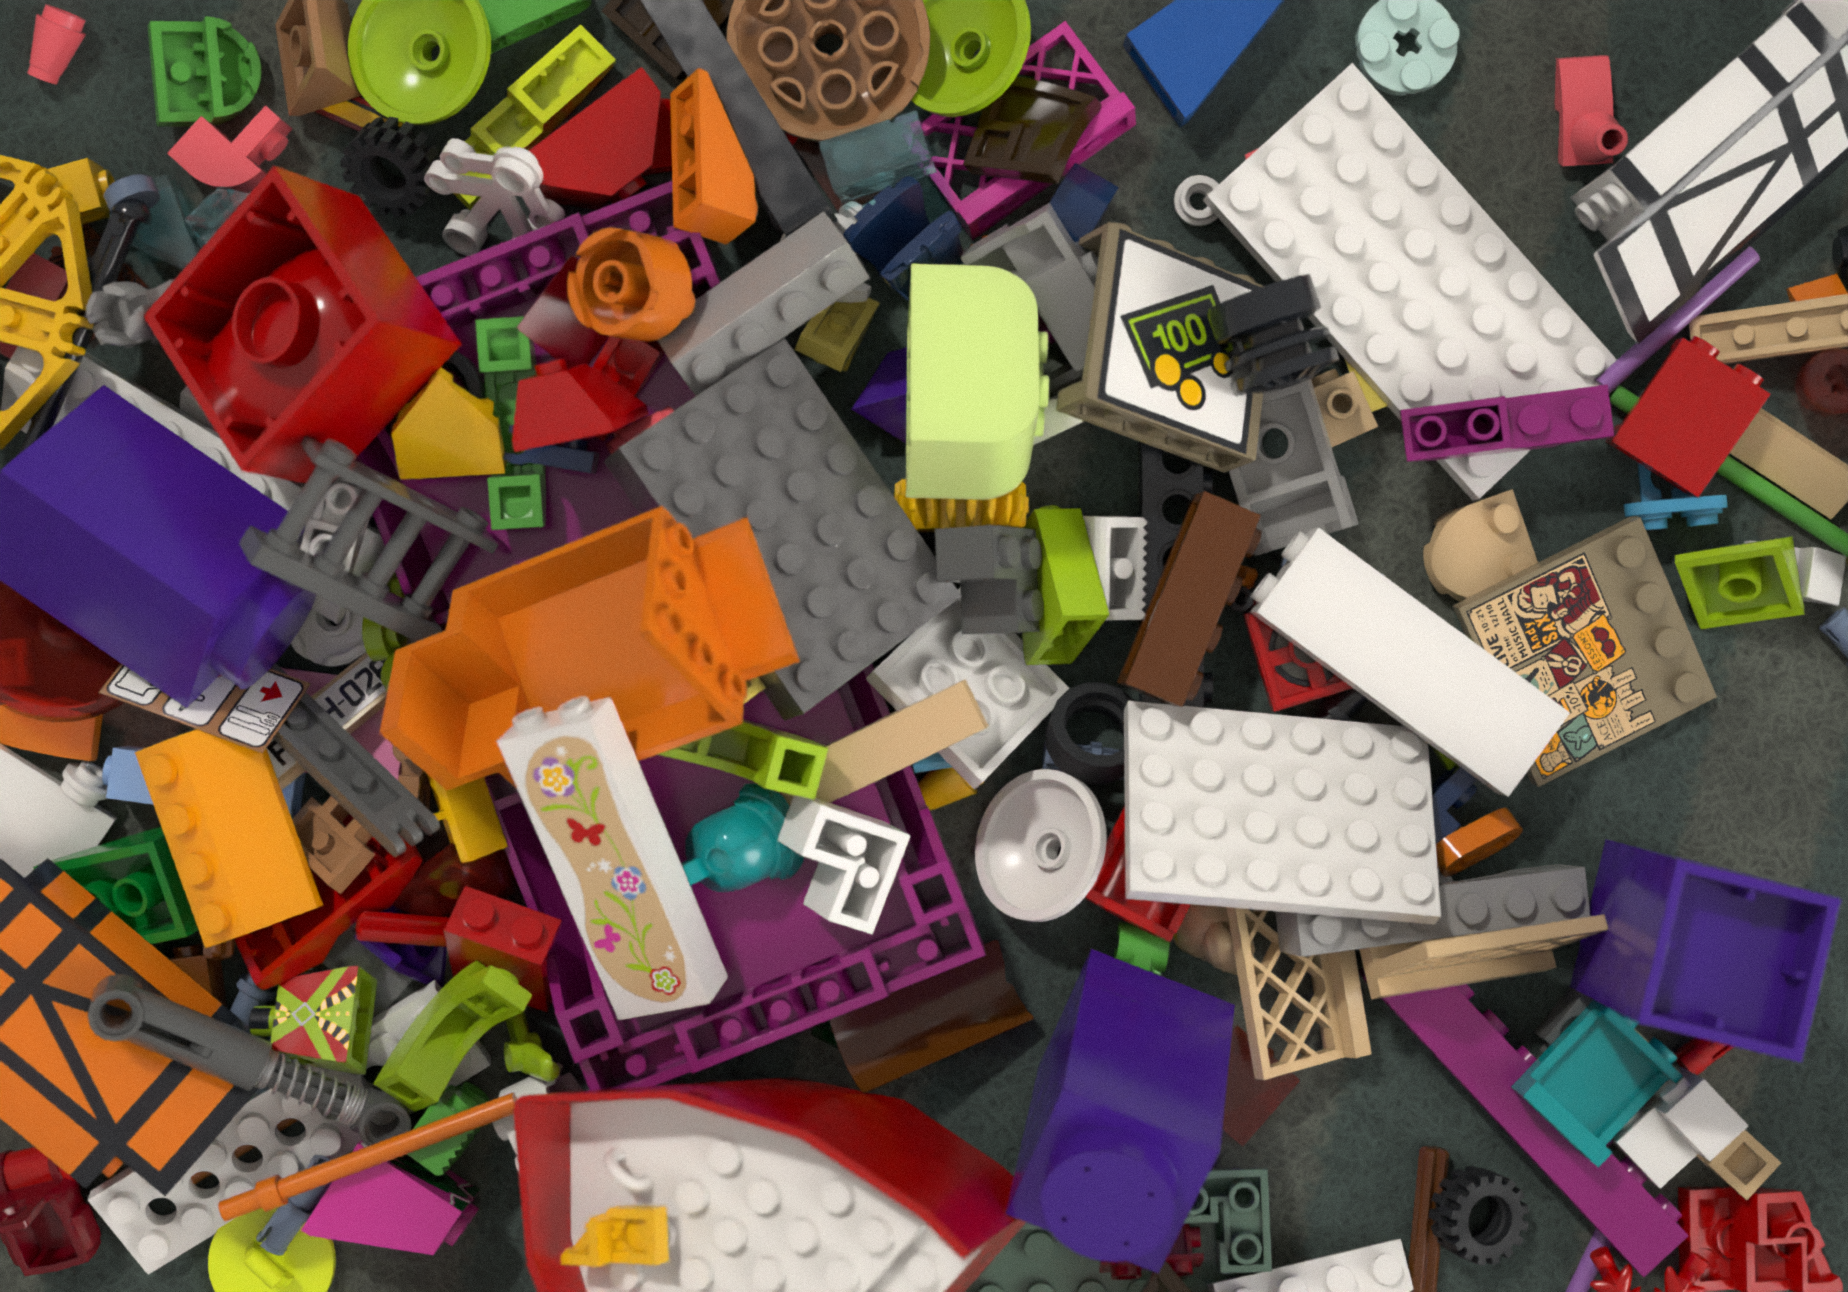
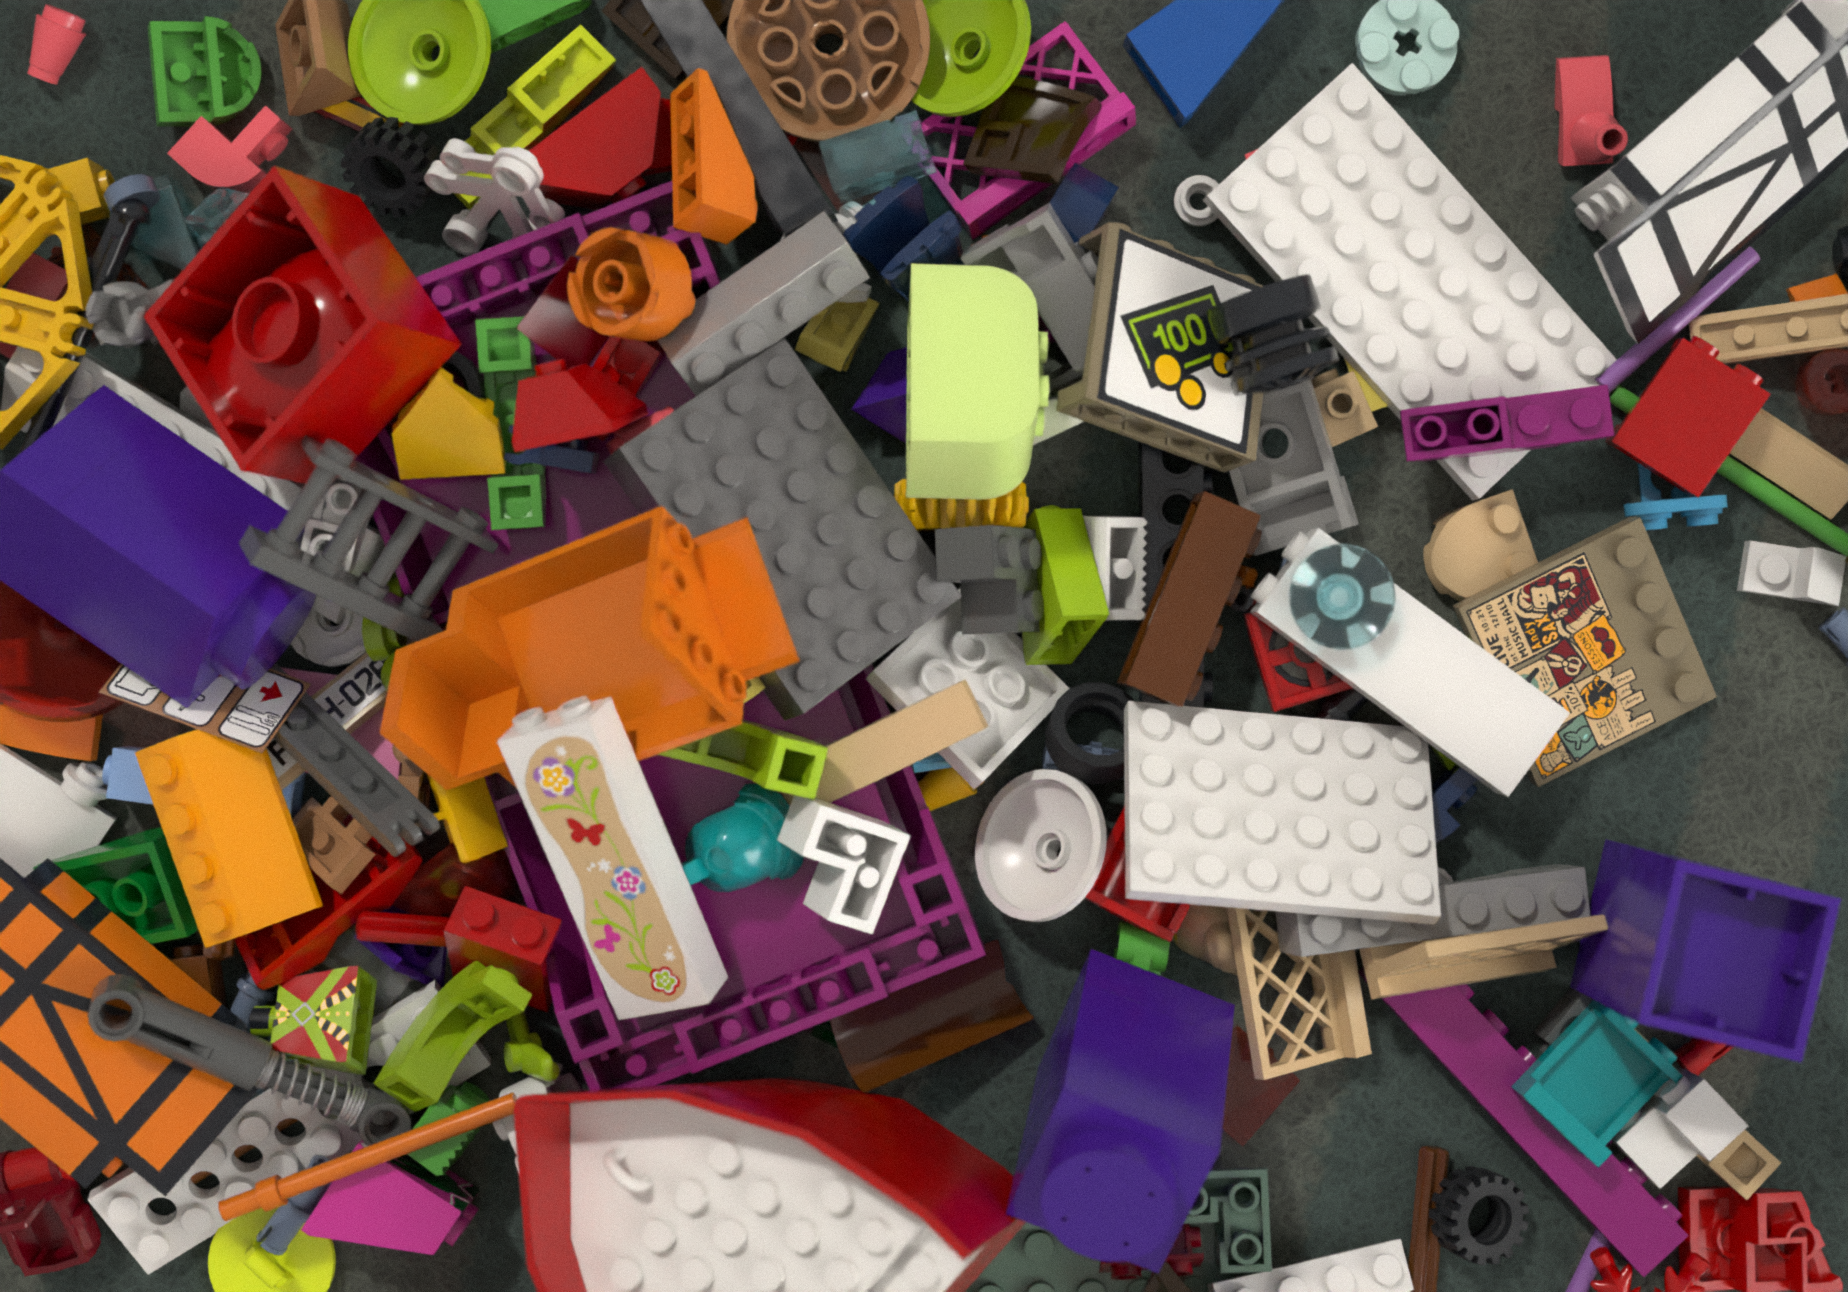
yellow slope [561,1205,669,1267] -> none
orange beam [1436,807,1523,877] -> none
lime slope [1675,536,1804,629] -> none
none -> clear light blue dish [1289,544,1395,650]

